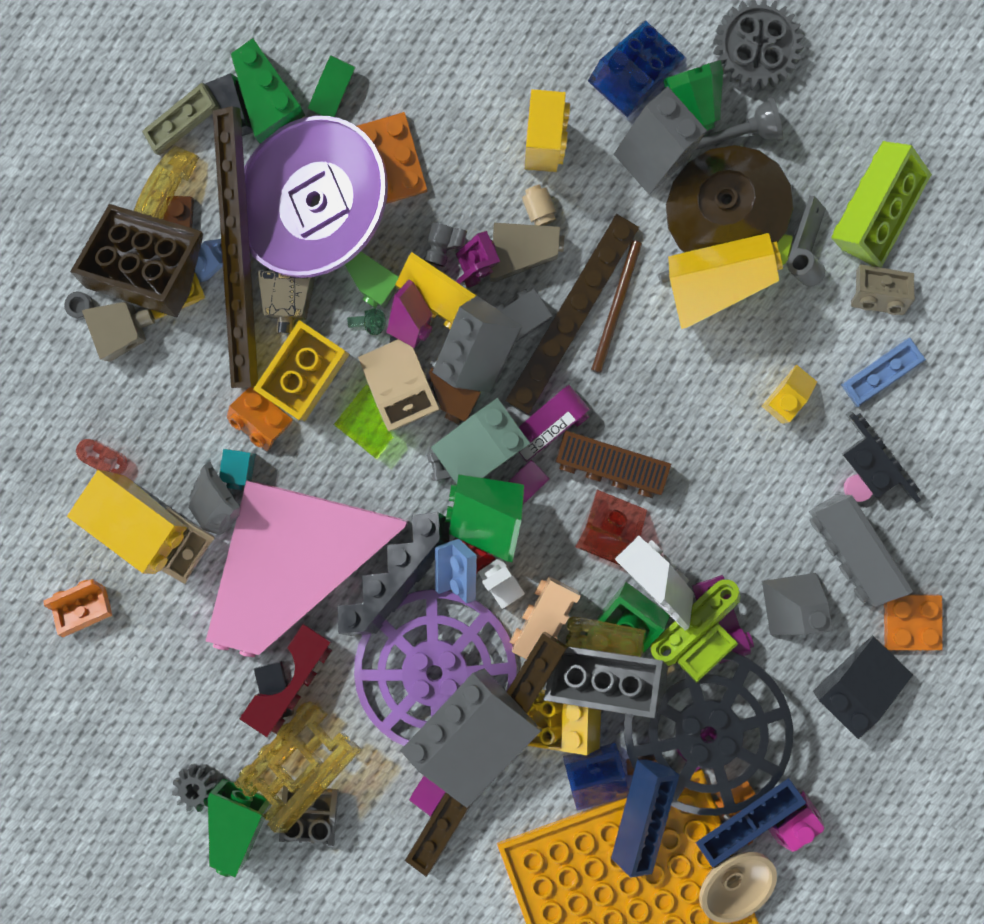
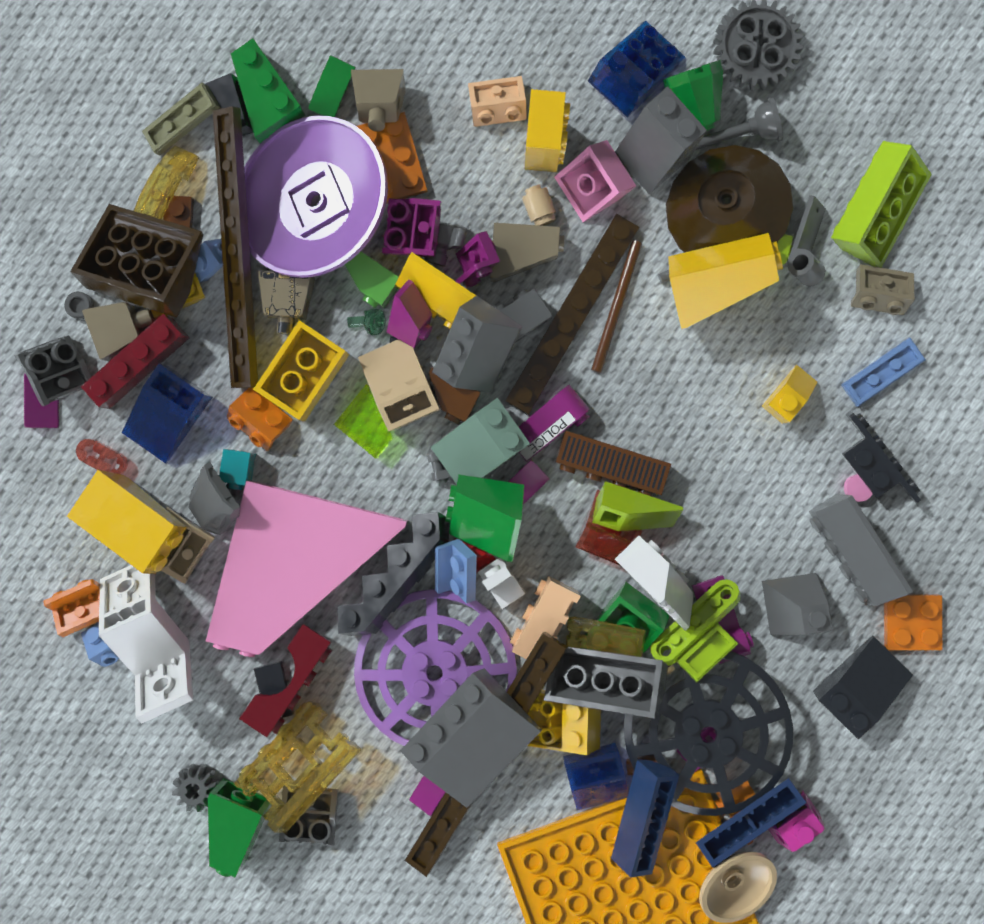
none -> dark grey slope [14,335,91,406]
none -> magenta slope [24,373,59,428]
none -> dark red brick [81,314,190,409]
none -> medium blue bracket [81,622,119,667]
none -> white bracket [99,565,193,724]
none -> clear blue slope [122,364,213,464]
none -> dark tan torso [351,69,406,132]
none -> magenta slope [382,198,442,257]
none -> light nougat bracket [468,76,527,127]
none -> bright pink slope [554,140,636,222]
none -> lime slope [592,481,684,531]

